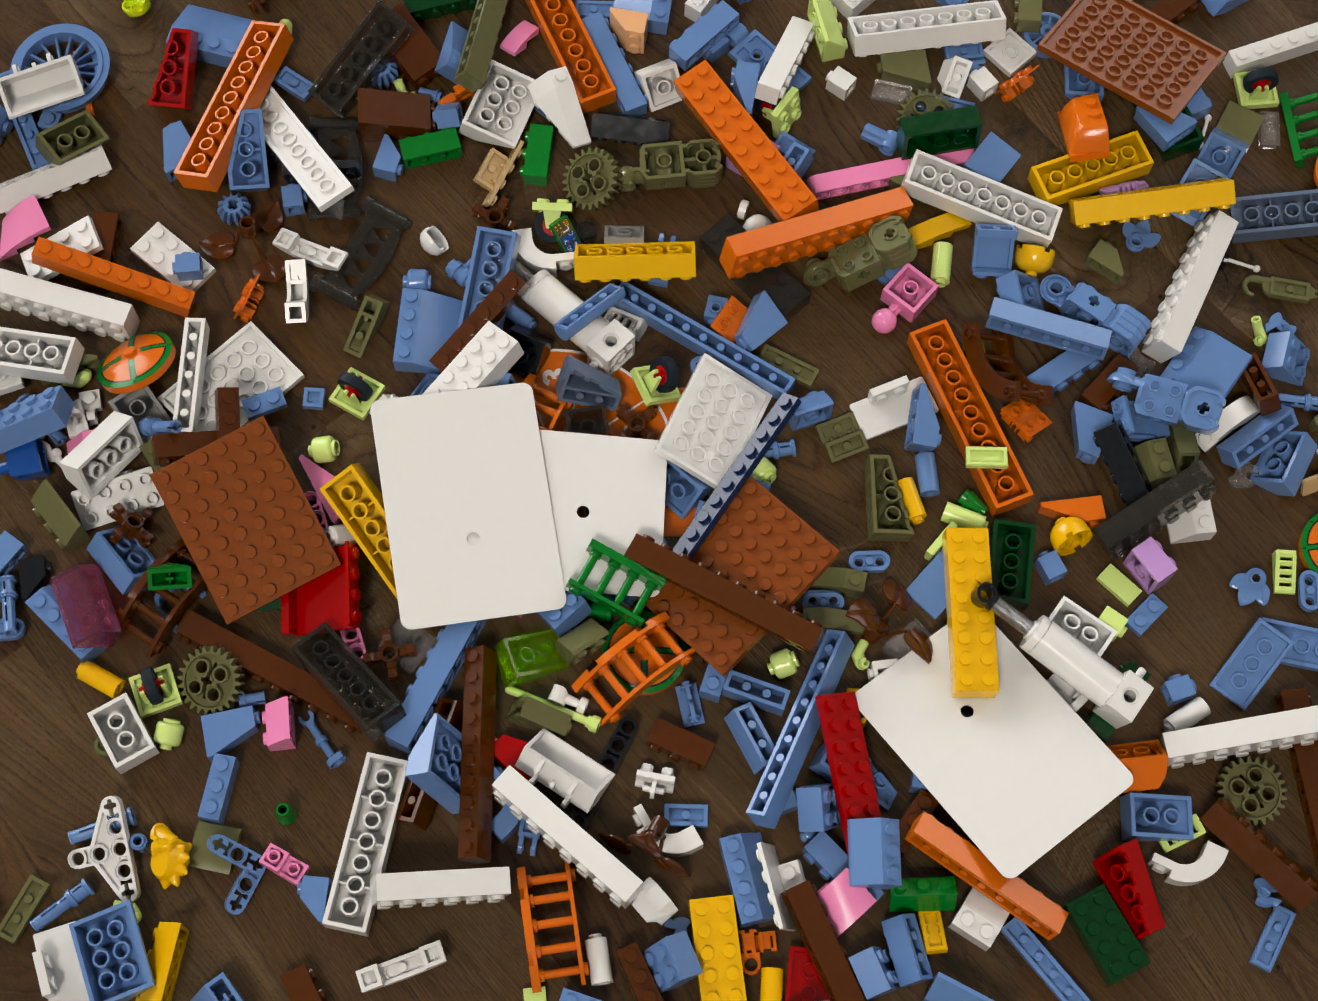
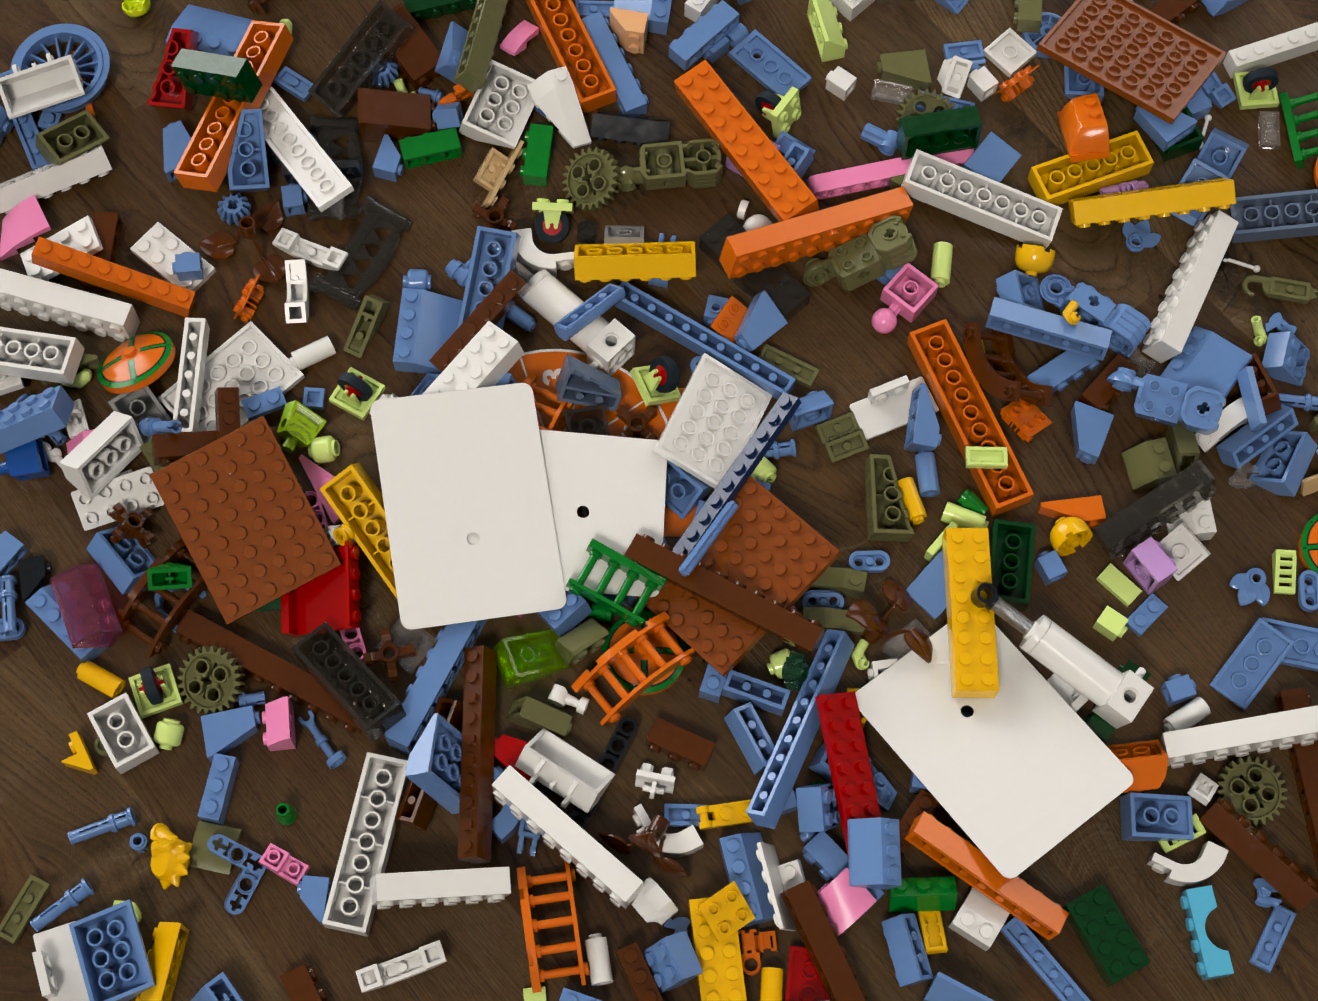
olive slope [30,479,91,553] -> none
white beam [68,796,141,902] -> none
white plate [79,389,103,426] -> none
white hair [420,226,449,256] -> none
yellowish green piece [505,685,602,734] -> none
black slope [507,324,553,378] -> none
tile [549,214,582,253] -> none
white slope [604,306,648,342] -> none
white slope [634,59,682,112] -> none
medium blue hinge [675,681,705,728] -> none
medium blue slope [730,60,760,117] -> none
white brick [754,16,815,105] -> none
white brick [847,0,1007,57] -> none
medium blue slope [848,946,899,1000] -> none
yellow slope [908,212,972,250] -> none
medium blue panel [971,223,1018,278] -> none
white brick [1049,596,1118,657] -> none
olive slope [1084,239,1124,285] -> none
red wedge [1092,838,1166,940] -> none
black brick [1093,419,1155,507] -> none
medium blue panel [1111,395,1170,442] -> none
olive slope [1216,100,1265,154] -> none
none -> yellow slope [61,731,98,775]
none -> dark green brick [171,48,262,103]
none -> lime torso [277,400,327,453]
none -> white brick [289,336,336,371]
none -> yellow bush [333,524,354,546]
none -> medium blue axle [679,500,738,577]
none -> yellow plate [696,800,753,830]
none -> yellow hinge [697,881,755,943]
none -> clear green gear [782,652,808,690]
none -> yellow arm [1062,300,1081,325]
none -> white plate [1159,522,1211,581]
none -> medium azure arch [1180,885,1234,981]
none -> white bracket [1187,773,1219,806]
none -> medium blue slope [1202,72,1237,109]
none -> medium blue tile [1236,366,1267,431]

